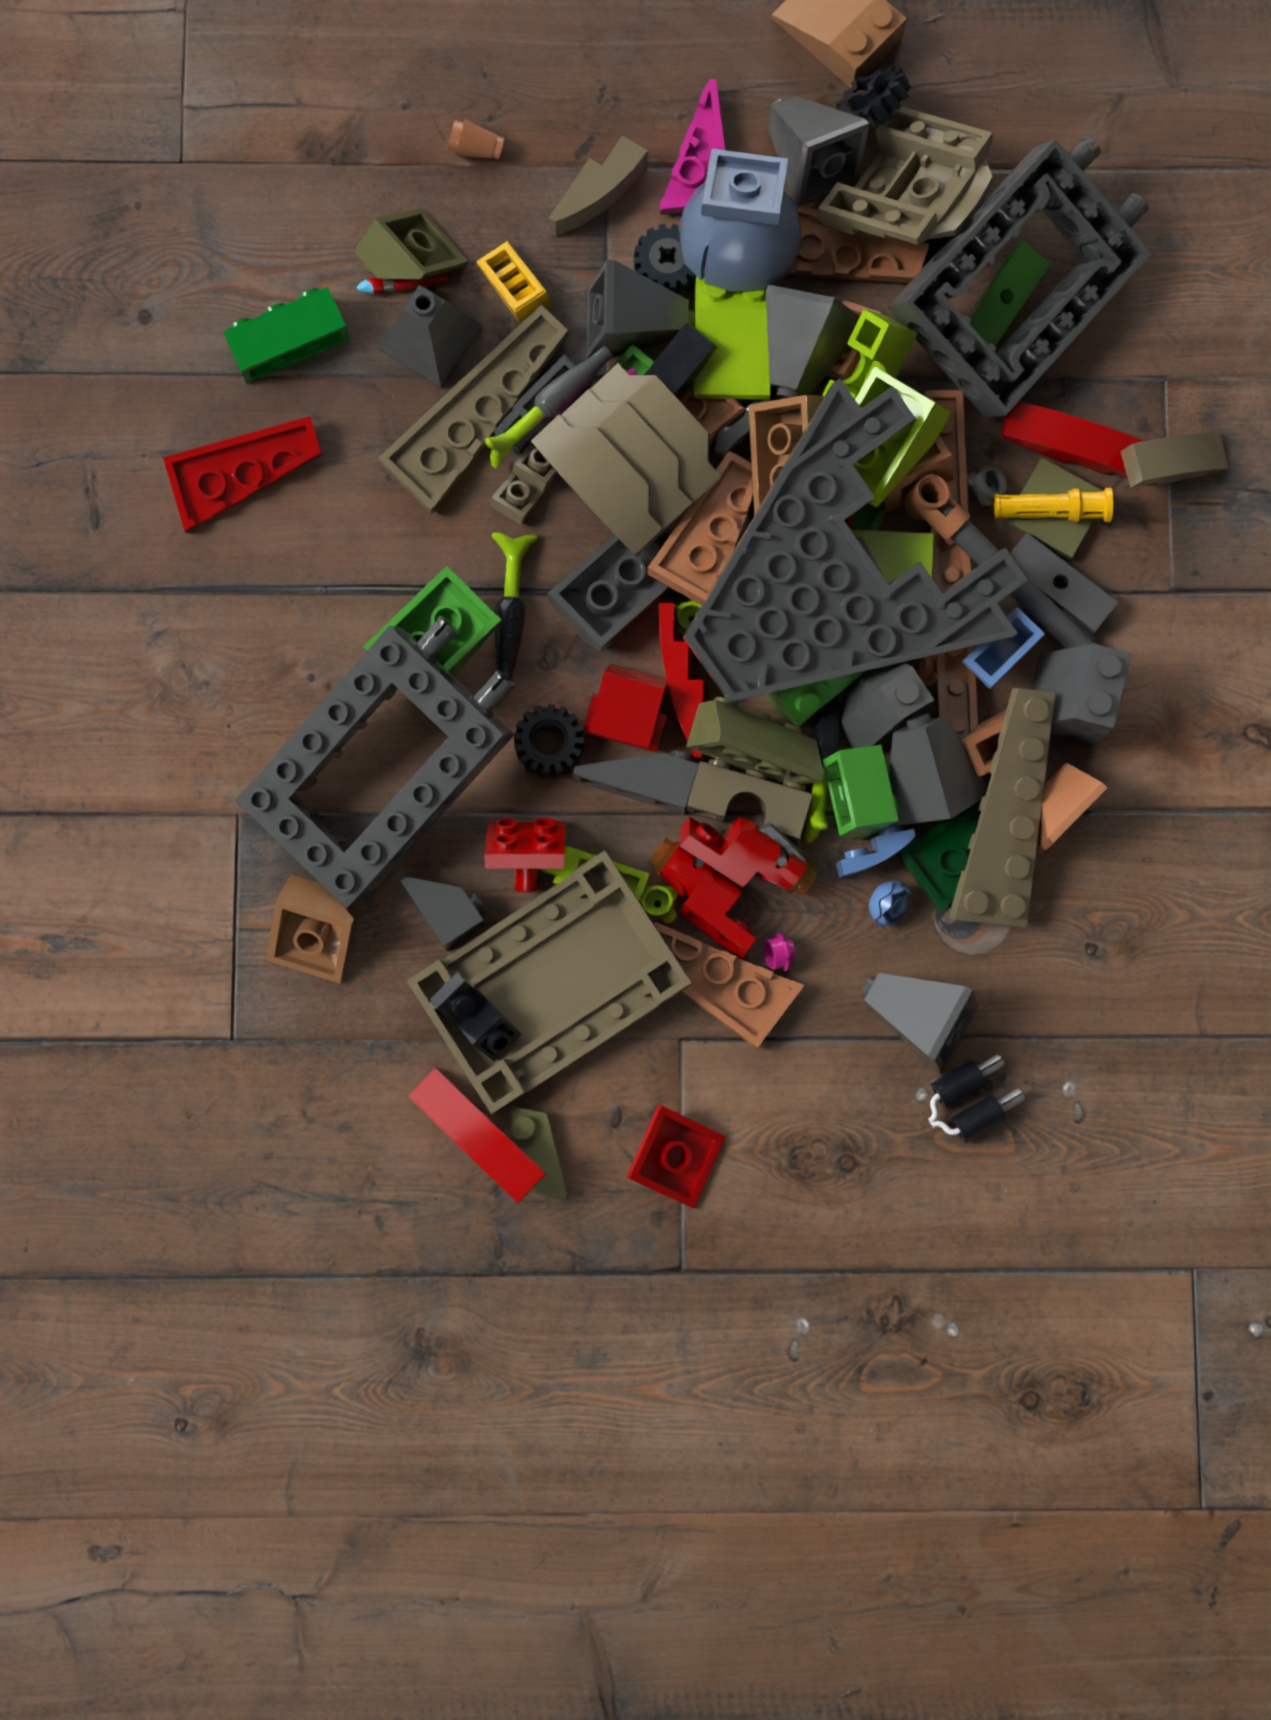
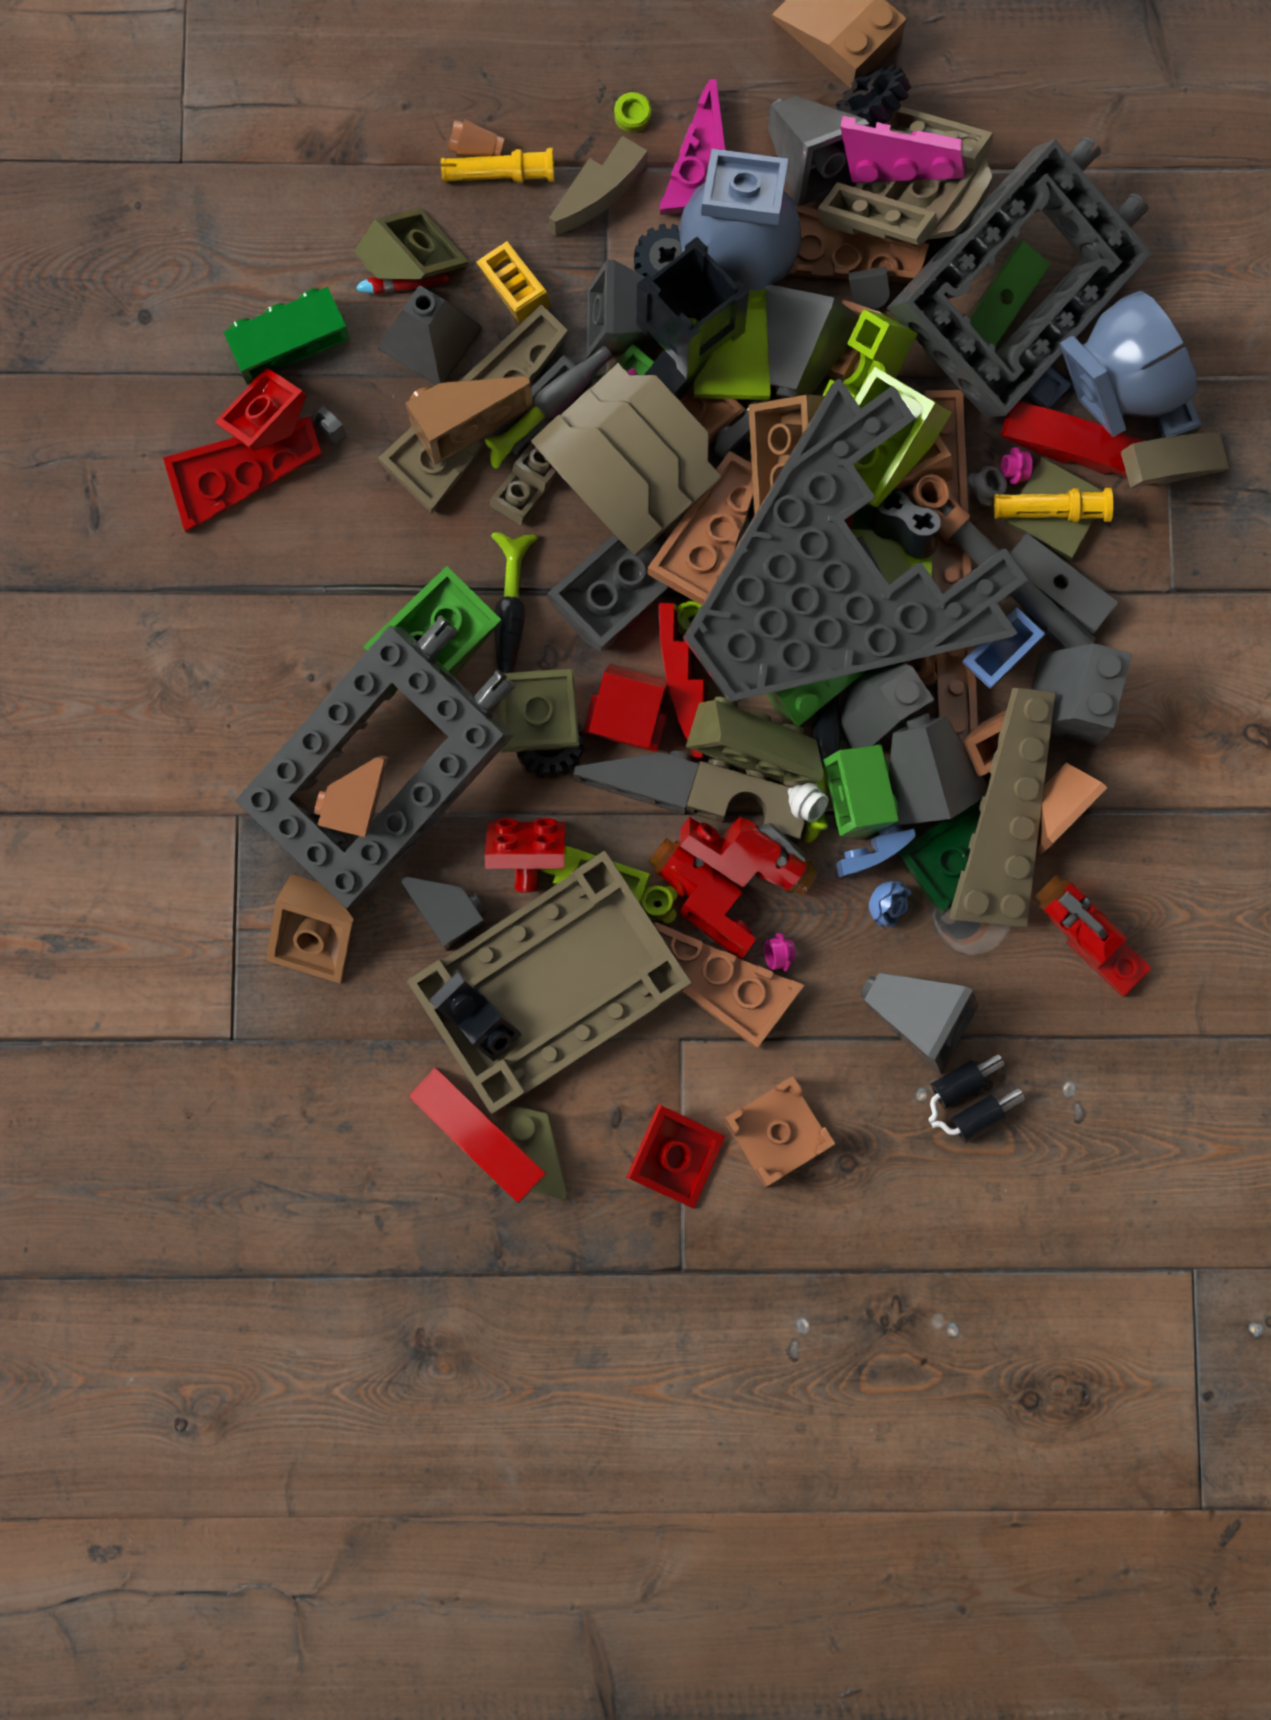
none -> red slope [215,367,307,451]
none -> dark grey tile [312,407,347,445]
none -> nougat slope [314,755,389,837]
none -> medium nougat slope [406,376,533,465]
none -> yellow pin [441,147,555,184]
none -> olive tile [498,669,579,753]
none -> lime tile [614,92,651,133]
none -> black container [636,237,749,379]
none -> nougat panel [723,1076,835,1187]
none -> white plate [788,783,829,823]
none -> dark pink wing [840,116,966,183]
none -> dark grey tile [849,267,890,309]
none -> black axle [871,488,941,559]
none -> dark pink plate [1001,447,1032,485]
none -> sand blue tile [1023,366,1071,409]
none -> red plate [1034,874,1152,997]
none -> sand blue plate [1059,291,1198,437]
none -> sand blue tile [1154,399,1202,438]

